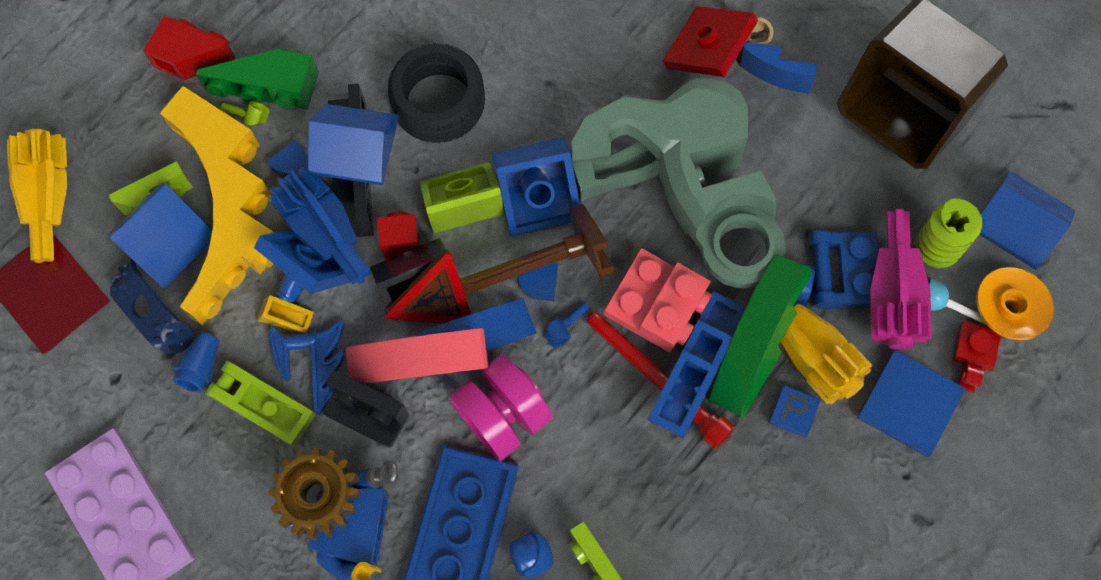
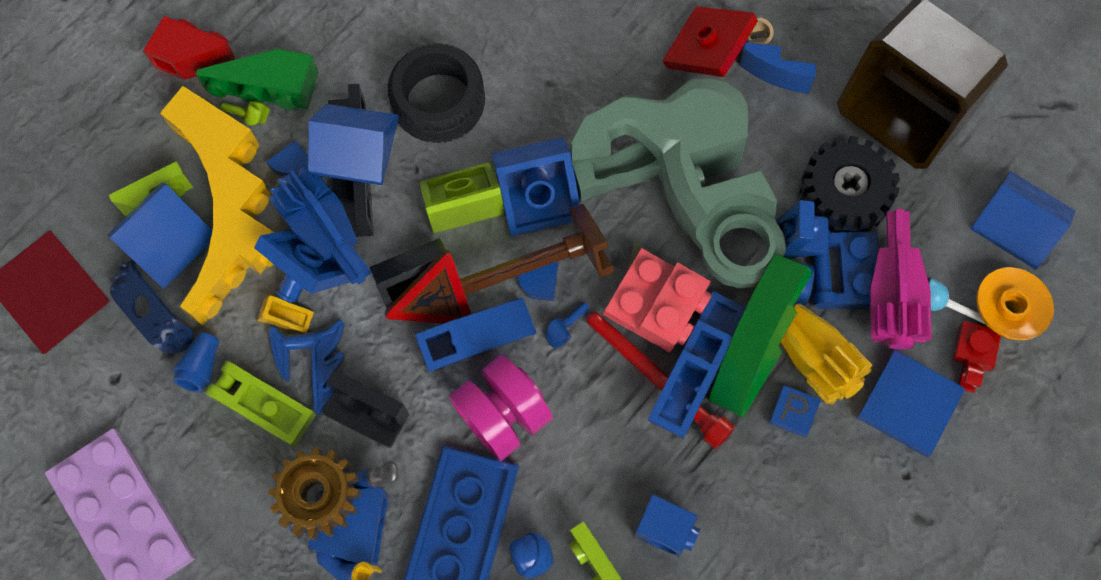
yellow piece [7,129,67,263] -> none
coral slope [346,328,488,384] -> none
red plate [377,211,421,259] -> none
lime piece [914,198,983,269] -> none
none -> blue brick [635,495,700,558]
none -> blue slope [776,200,829,259]
none -> black bush [799,136,900,233]

